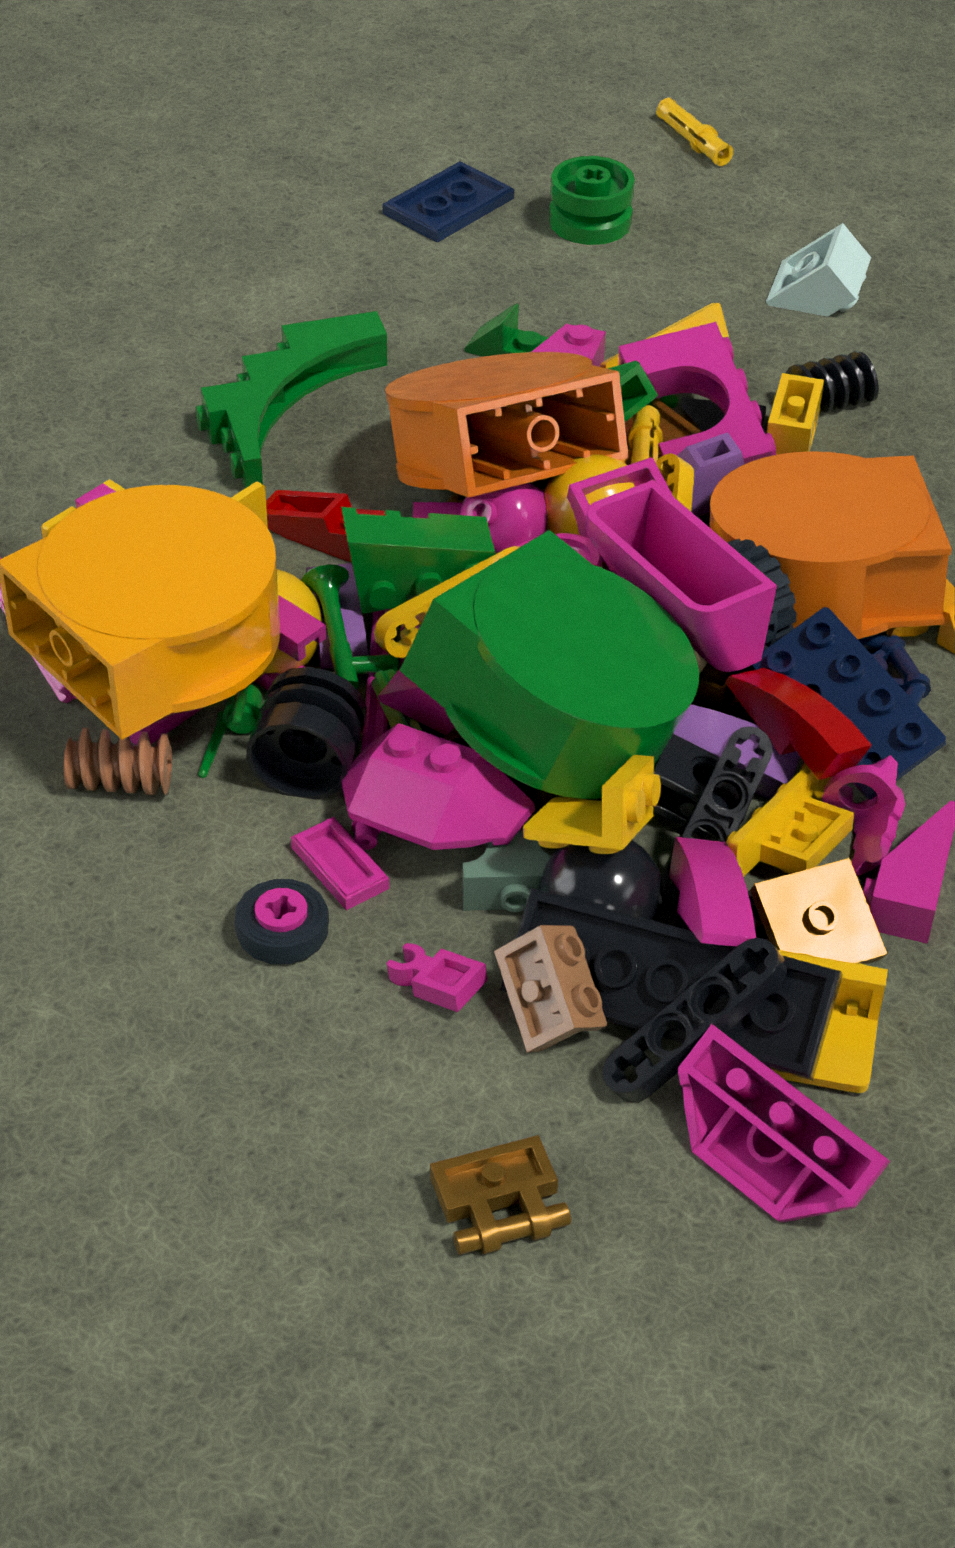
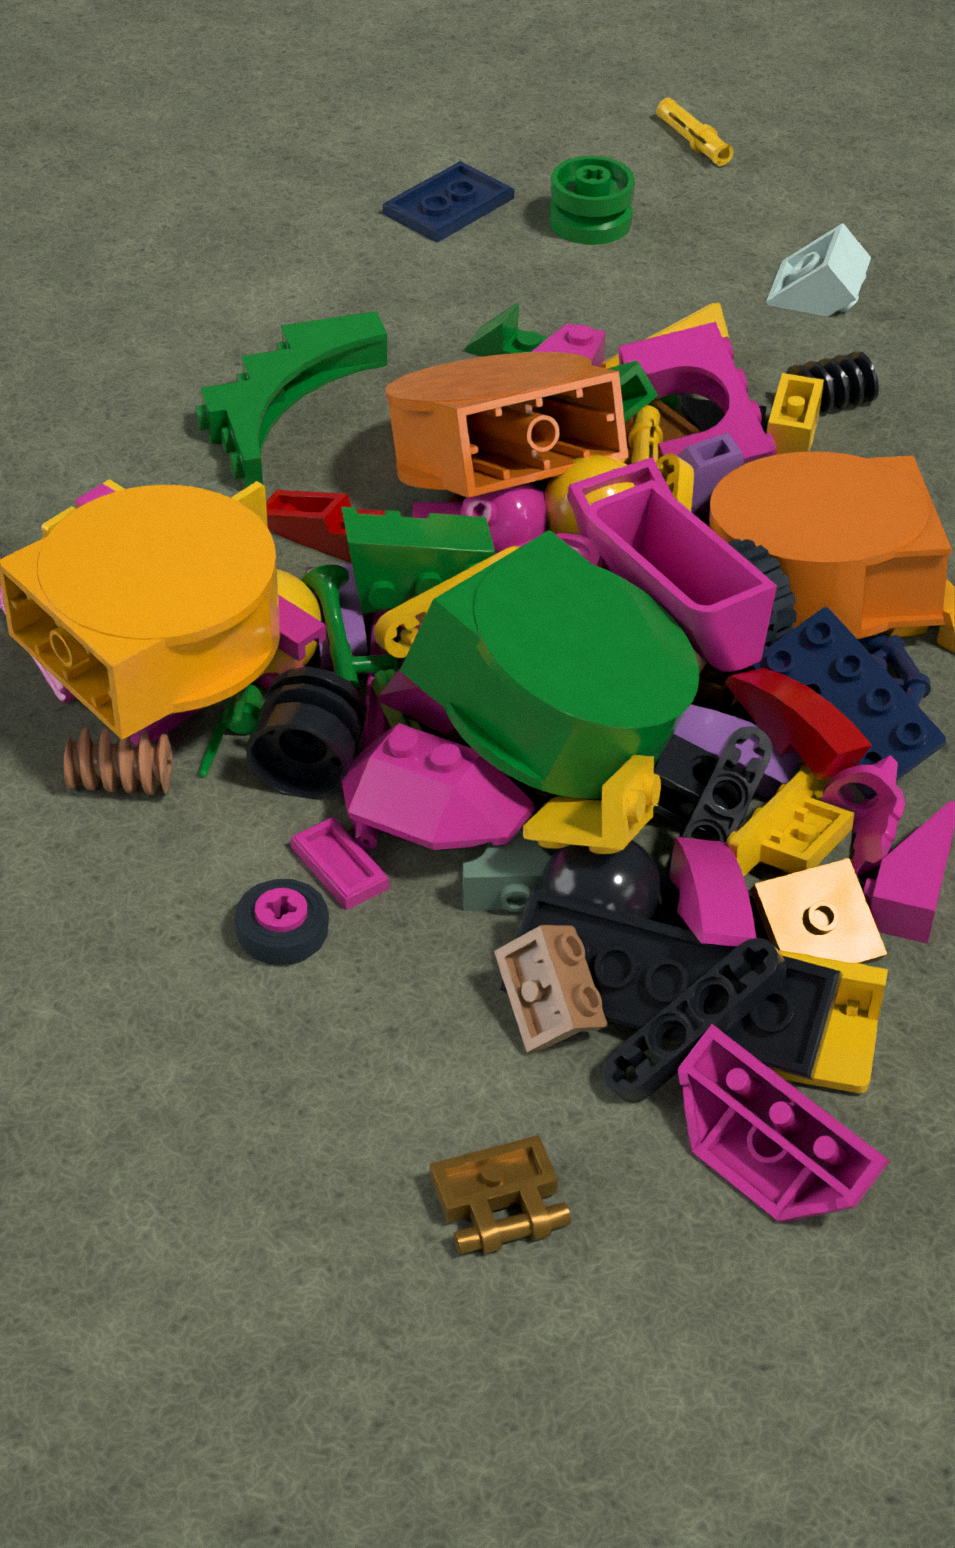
dark pink plate [386,943,488,1012] -> none

